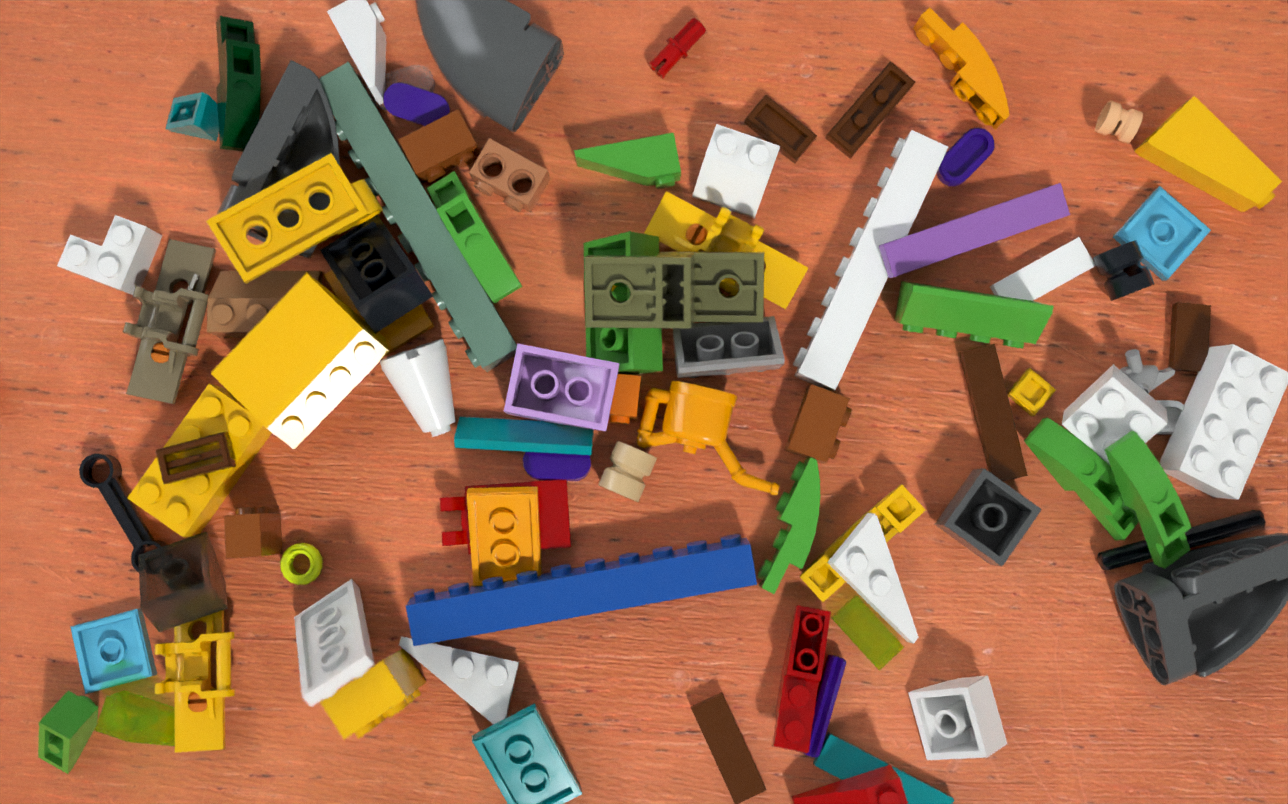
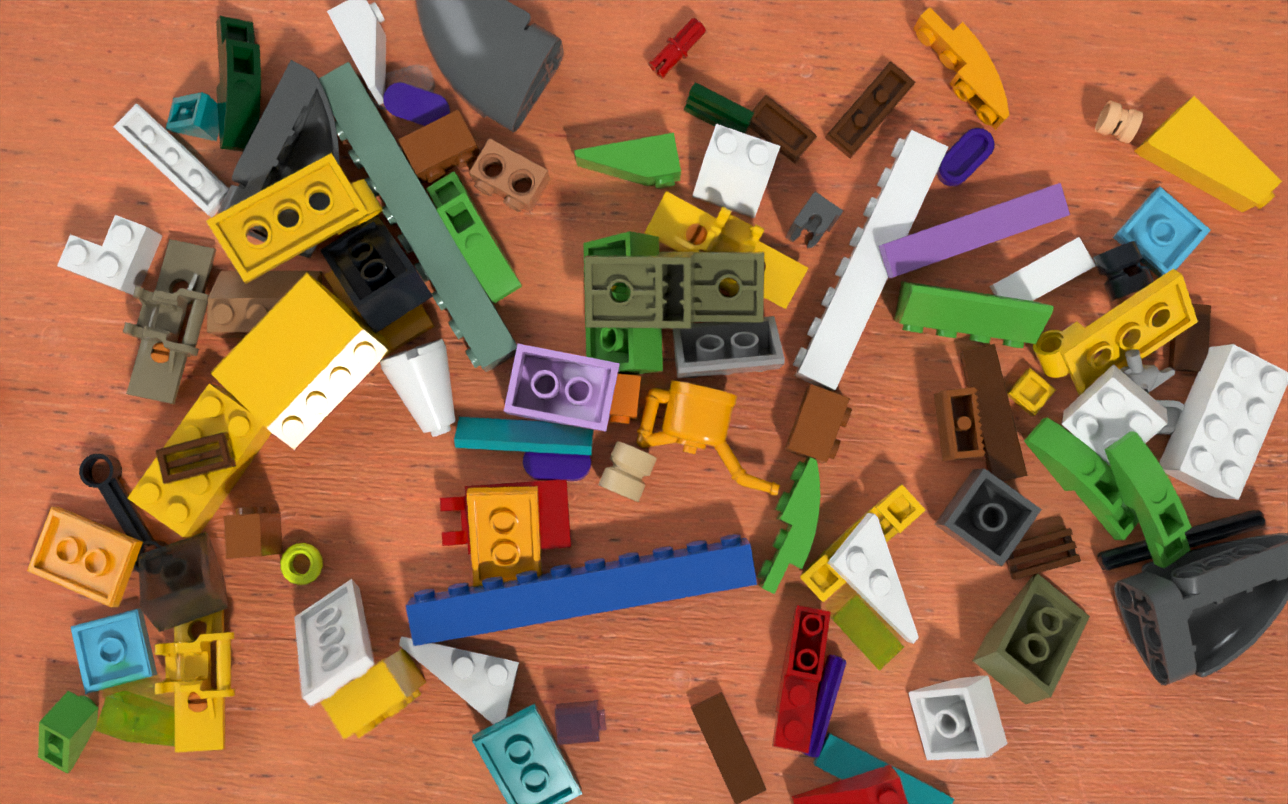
none -> light orange tile [27,506,143,608]
none -> white tile [114,103,229,217]
none -> clear purple brick [555,700,607,745]
none -> dark green tile [684,83,754,134]
none -> dark grey hinge [785,192,843,249]
none -> dark orange brick [934,387,986,461]
none -> olive slope [973,573,1090,705]
none -> reddish brown tile [1006,528,1081,580]
none -> yellow hinge [1033,268,1198,396]

